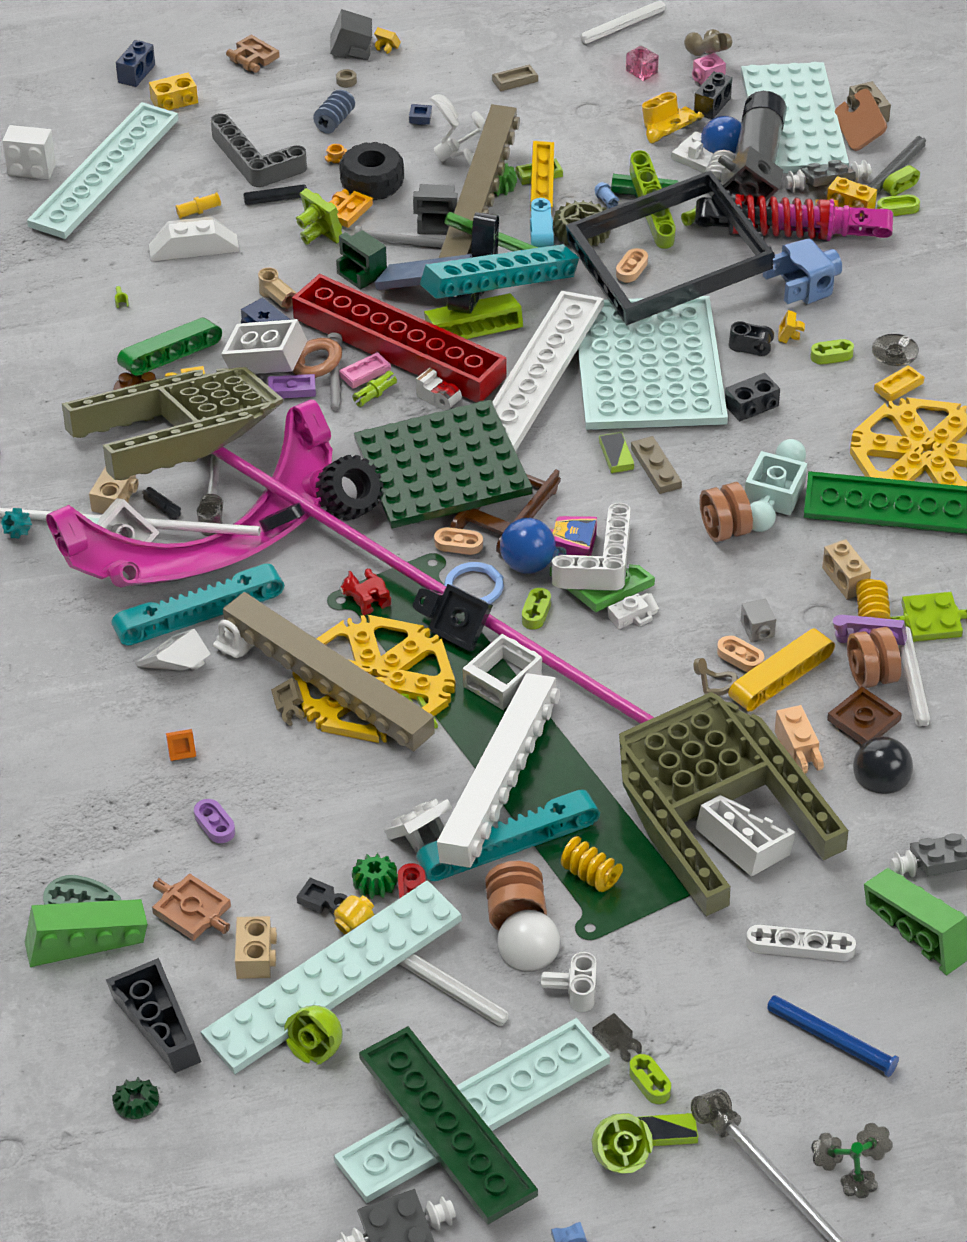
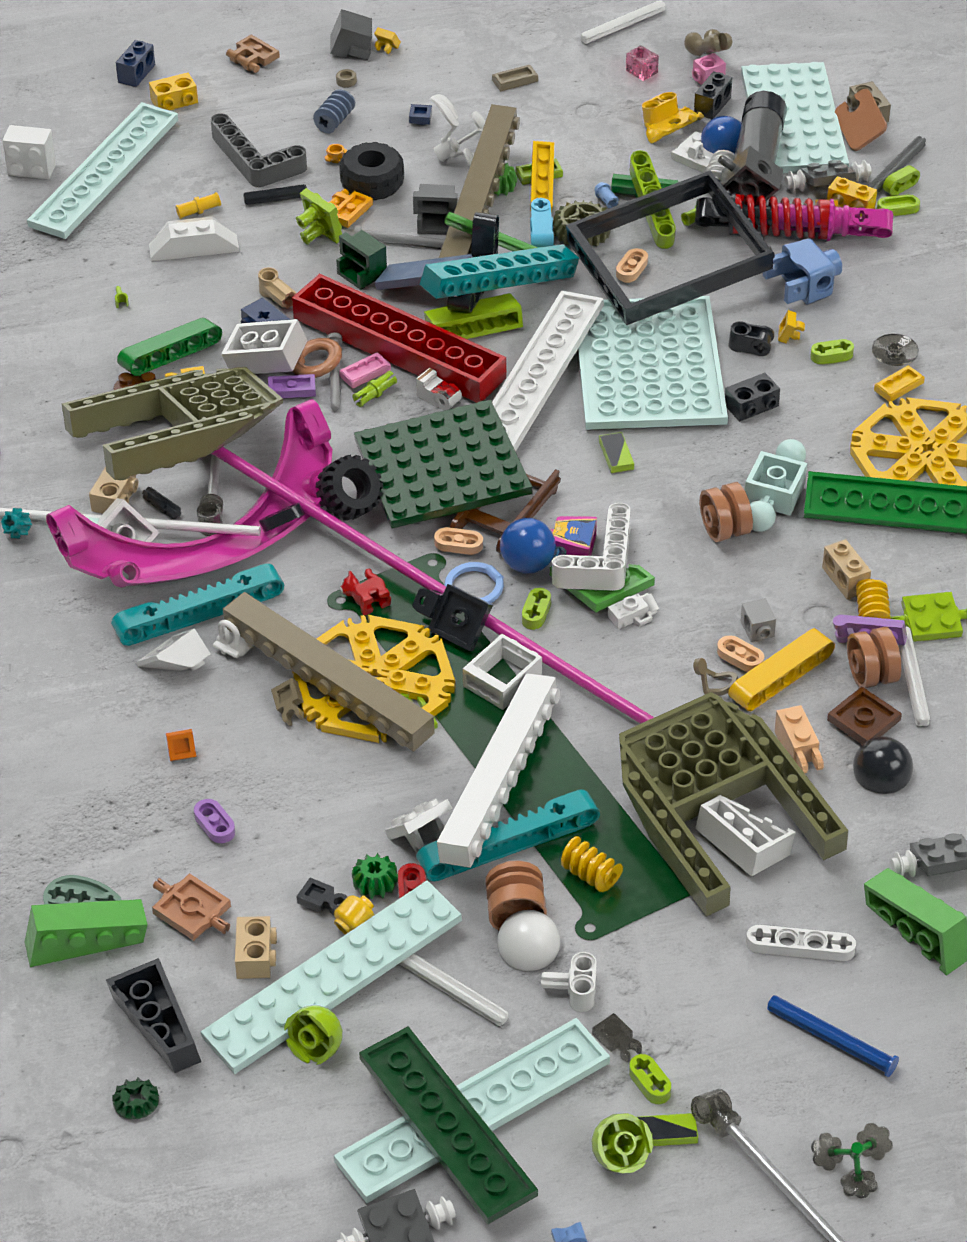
dark tan plate [631,436,682,494] -> none

